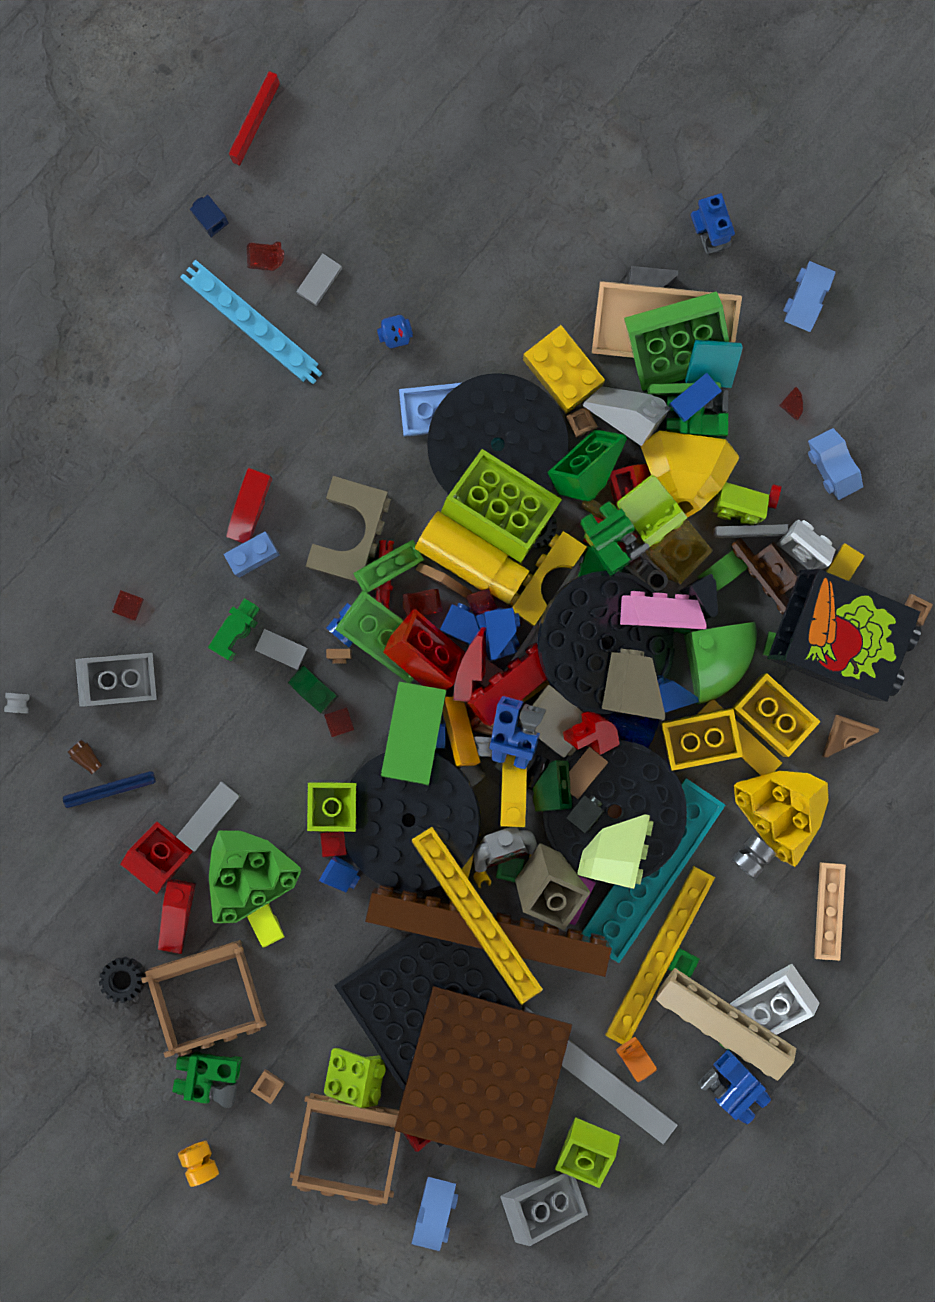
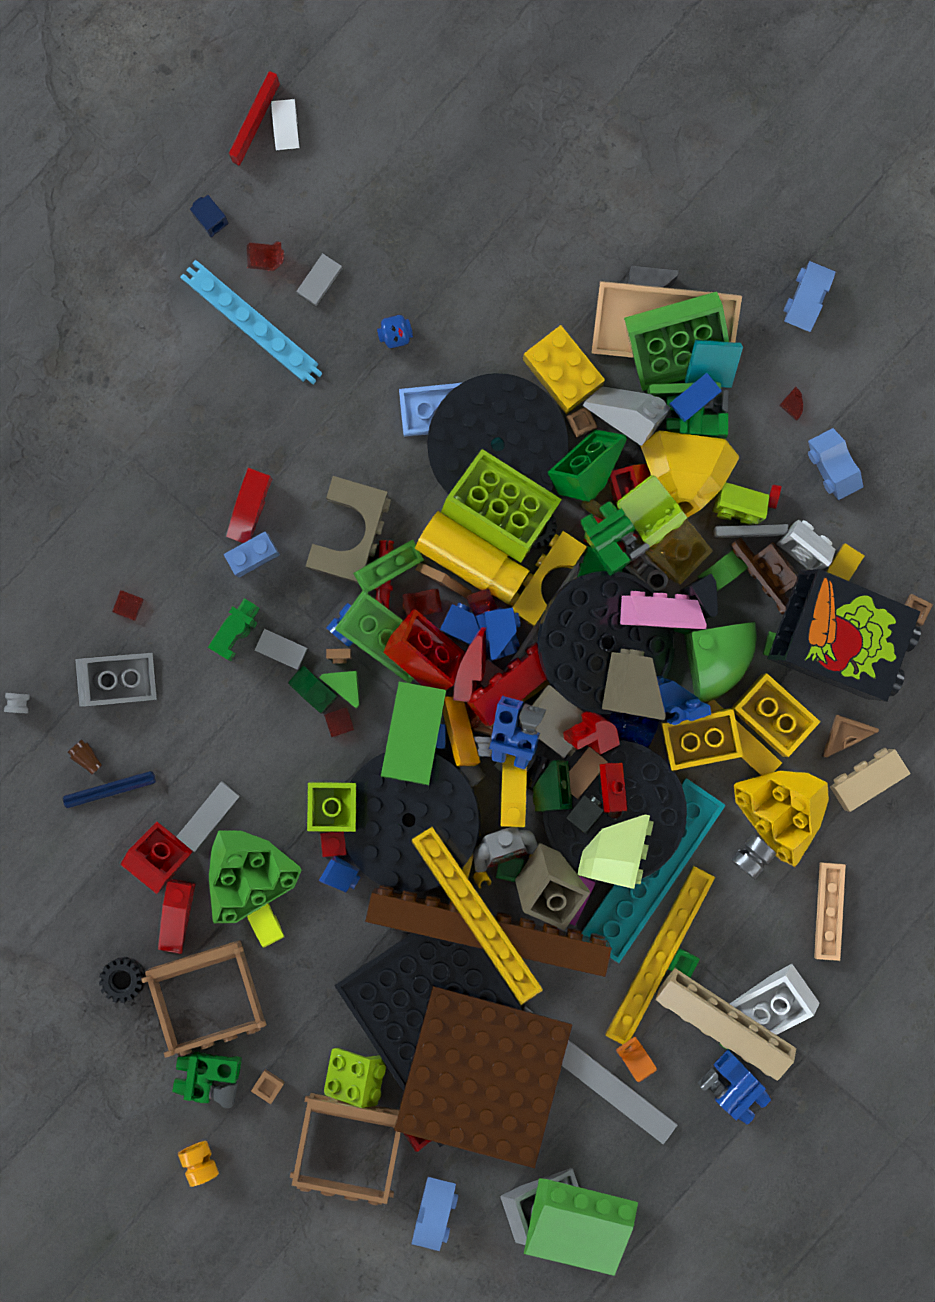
lime slope [555,1117,620,1188] -> none
blue hips [691,193,735,255] -> none
none -> white slope [271,99,300,150]
none -> bright green slope [319,671,361,708]
none -> bright green slope [524,1178,638,1276]
none -> red plate [599,763,627,813]
none -> blue plate [665,699,711,725]
none -> tan brick [830,748,911,812]

